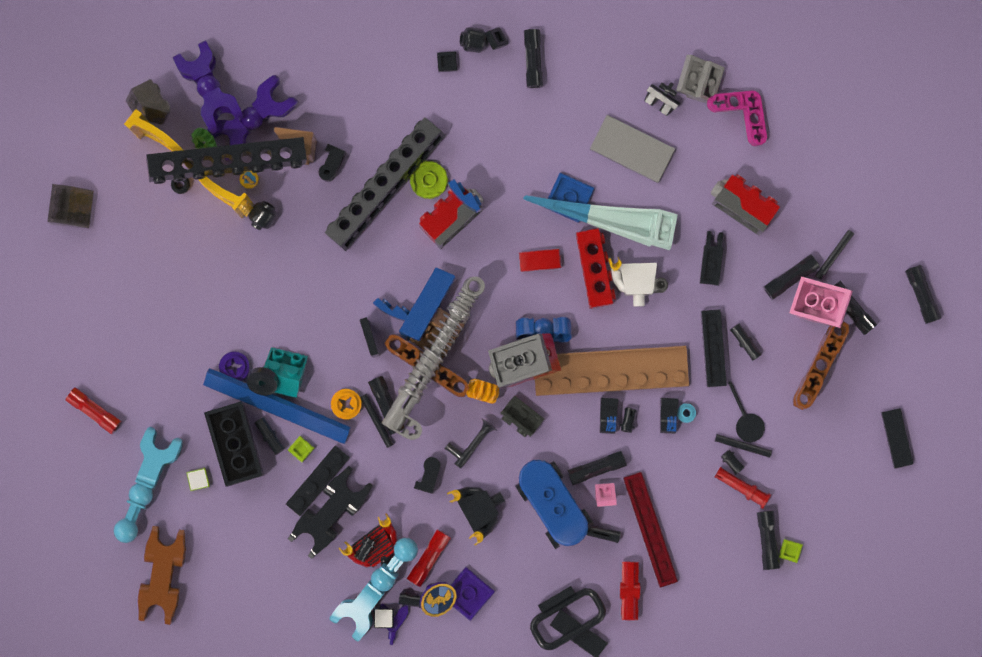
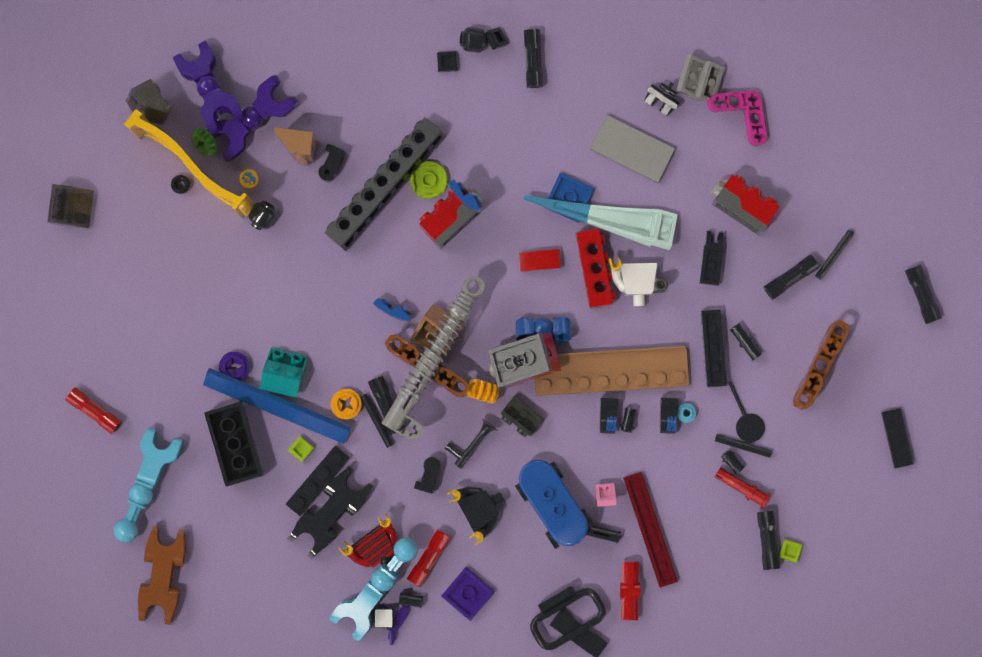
black brick [146,137,307,184] -> none
white tile [186,468,210,491] -> none
black piece [247,367,279,396] -> none
black pin [254,417,285,455] -> none
black pin [354,536,376,562] -> none
black tile [360,317,380,358] -> none
blue panel [399,267,456,342] -> none
shield [420,582,457,617] -> none
black axle [567,451,627,486] -> none
bright pink slope [789,277,853,328] -> none
black axle [834,281,877,335] -> none

